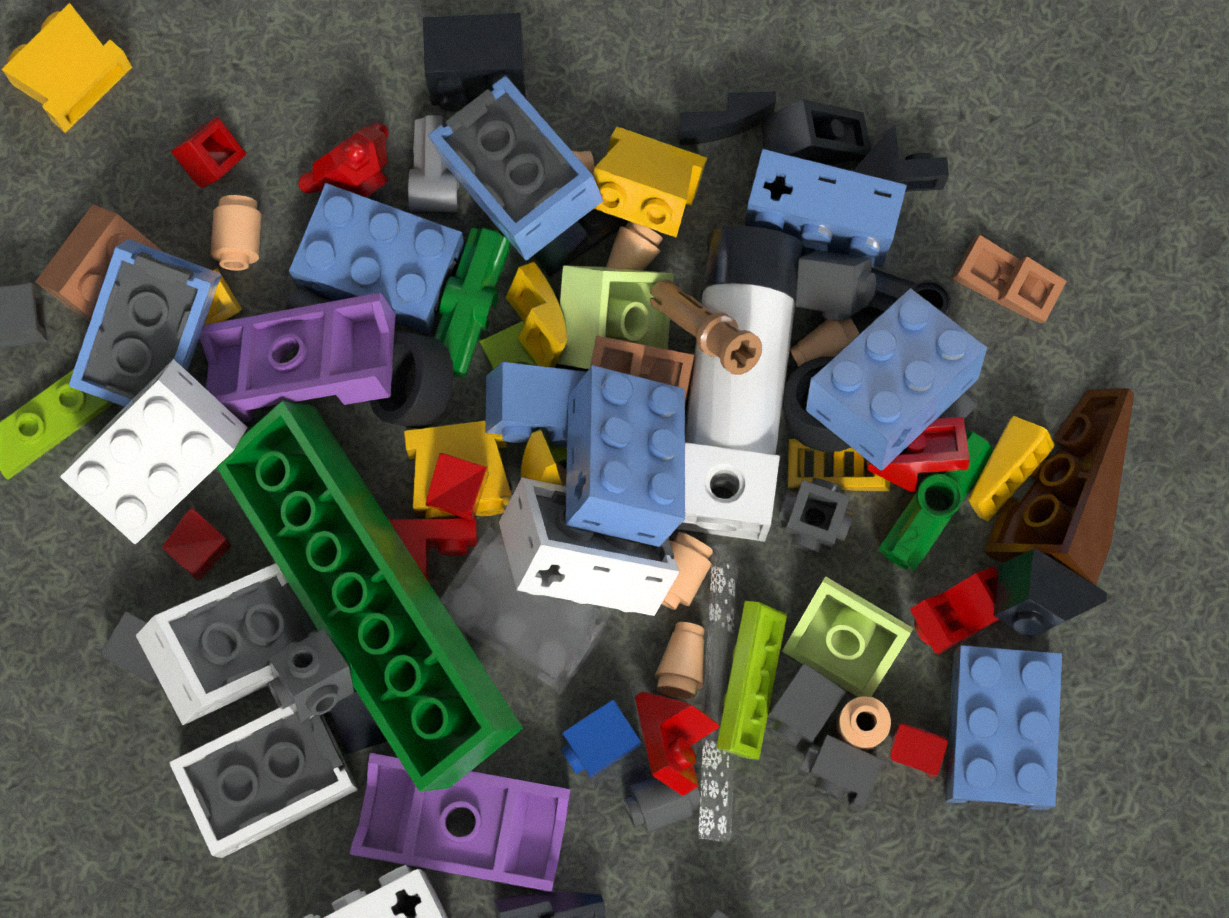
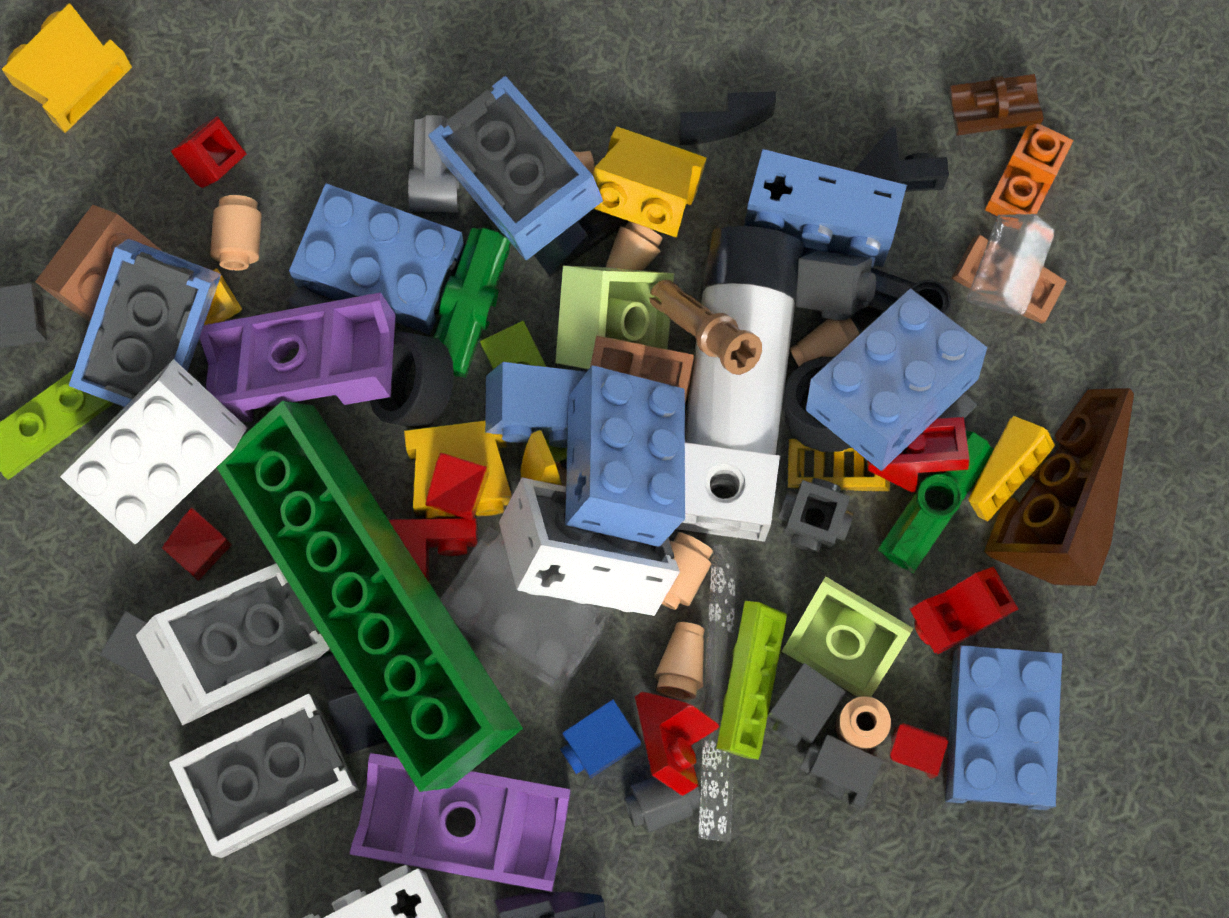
dark grey brick [268,629,354,723] -> none
red rock [298,123,389,197] -> none
black piece [423,13,526,112] -> none
yellow slope [505,262,567,368] -> none
black slope [760,99,871,165] -> none
black slope [993,548,1107,638] -> none
none -> reddish brown hips [948,74,1044,136]
none -> clear slope [966,214,1054,315]
none -> orange slope [985,124,1074,231]

